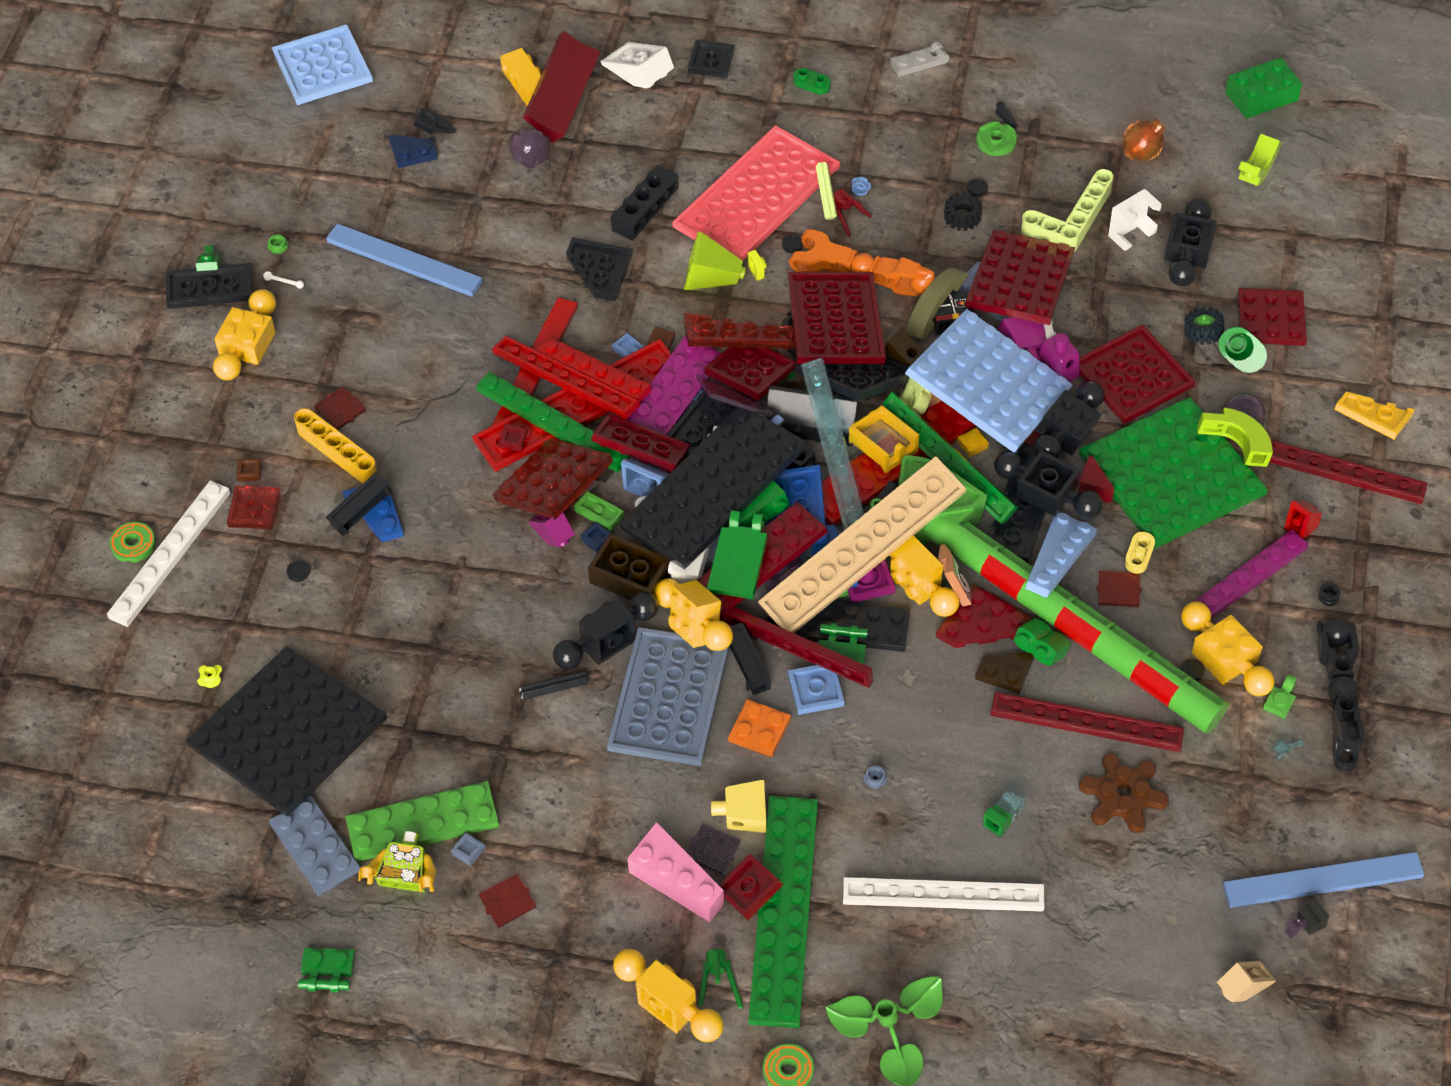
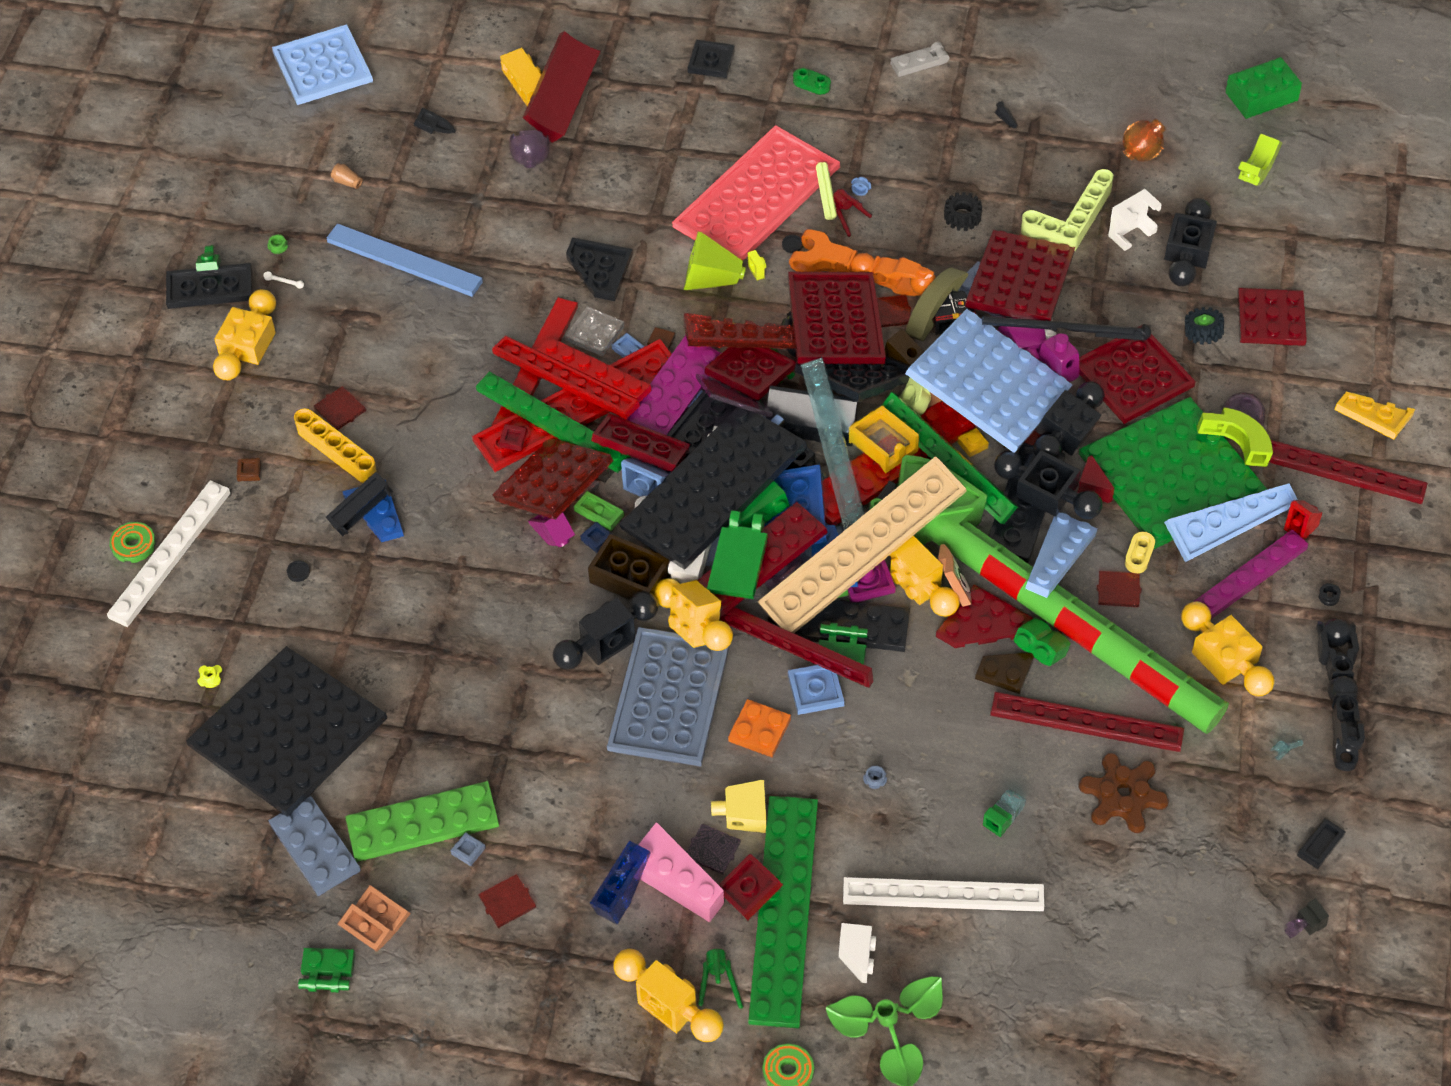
clear red plate [227,486,280,530] -> none
torso [358,831,437,893] -> none
dark blue wing [388,135,437,168] -> none
black axle [519,671,588,700] -> none
white slope [601,42,674,88] -> none
black brick [610,165,679,241] -> none
black container [730,622,770,695] -> none
black piece [967,179,988,197] -> none
bright green tile [976,121,1017,156] -> none
black piece [1181,659,1205,681] -> none
tan slope [1217,961,1277,1002] -> none
piece [1218,327,1267,373] -> none
medium blue tile [1223,852,1424,908] -> none
bright green plate [1263,674,1297,719] -> none
none -> medium nougat cone [331,163,363,189]
none -> nougat slope [338,885,411,952]
none -> clear plate [565,306,624,356]
none -> clear blue slope [590,841,651,924]
none -> white slope [839,923,876,983]
none -> clear red piece [877,295,911,328]
none -> black bar [982,316,1151,341]
none -> light blue wing [1164,484,1298,562]
none -> black tile [1297,818,1346,869]

